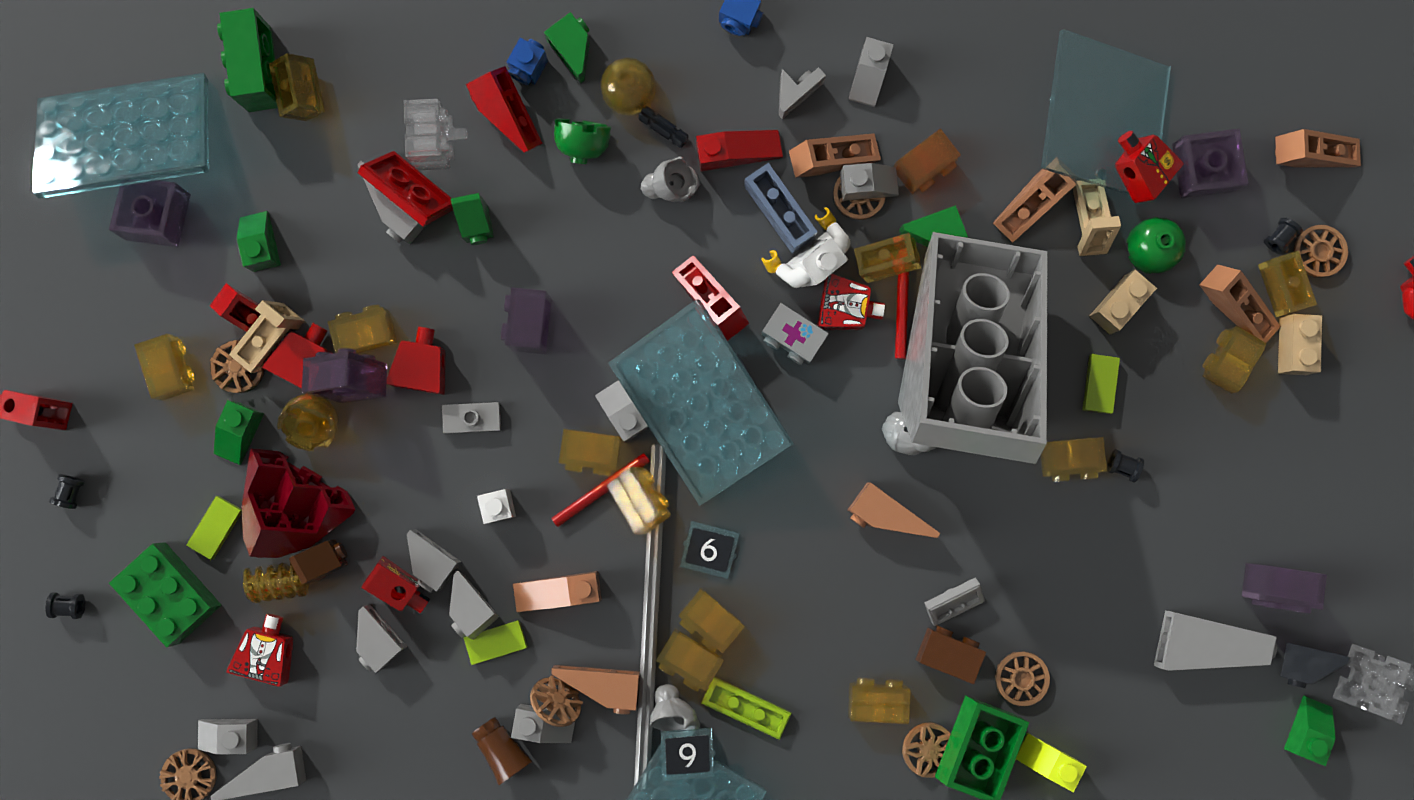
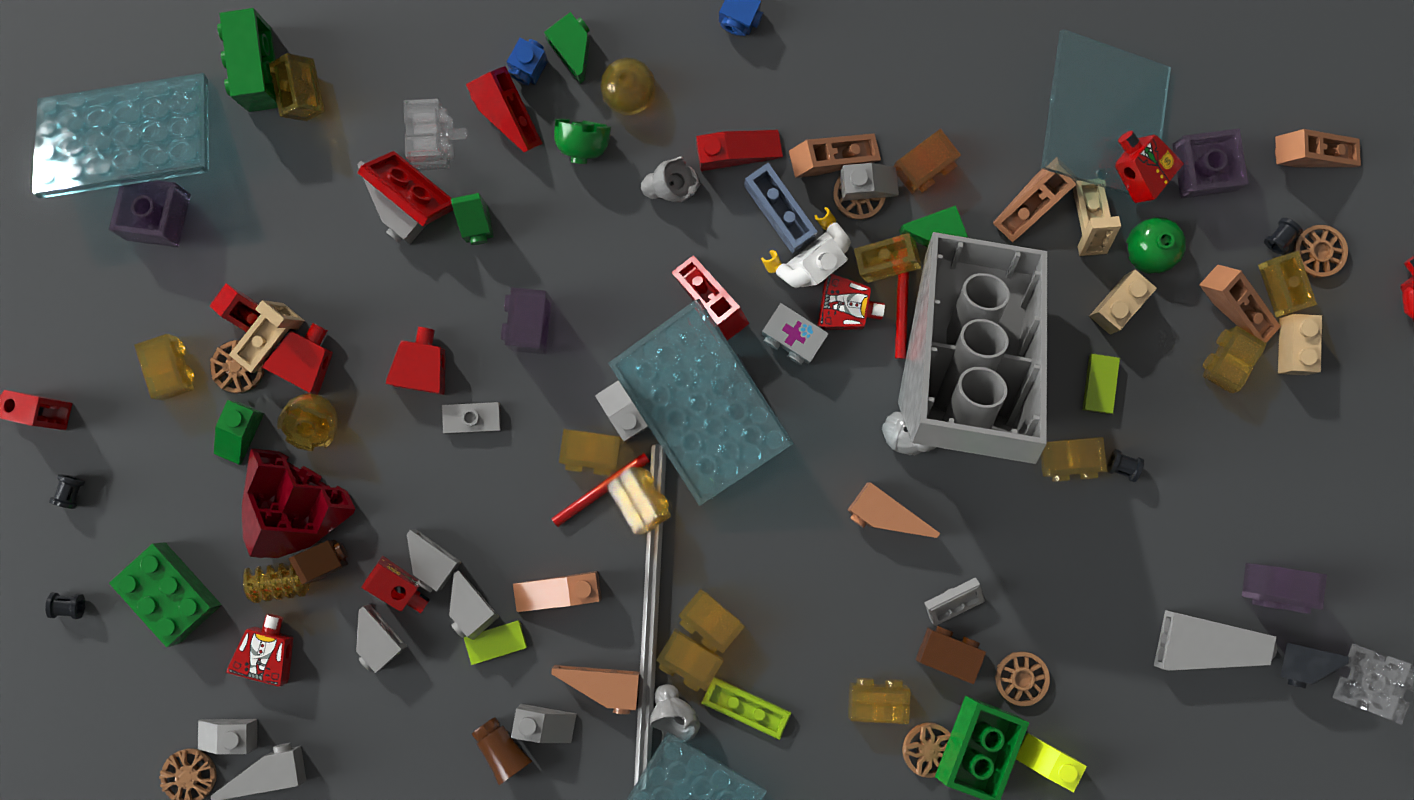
lime tile [186,496,242,560] -> none
green slope [237,211,281,272] -> none
clear purple brick [302,348,387,403] -> none
clear yellow brick [327,305,397,357] -> none
white brick [477,489,516,524] -> none
medium nougat wheel [530,675,583,727] -> none
black axle [638,106,689,148] -> none
piece [658,728,716,781] -> none
piece [680,521,740,579] -> none
light grey slope [779,67,826,119] -> none
light grey slope [848,37,894,107] -> none
green slope [1284,696,1336,766] -> none

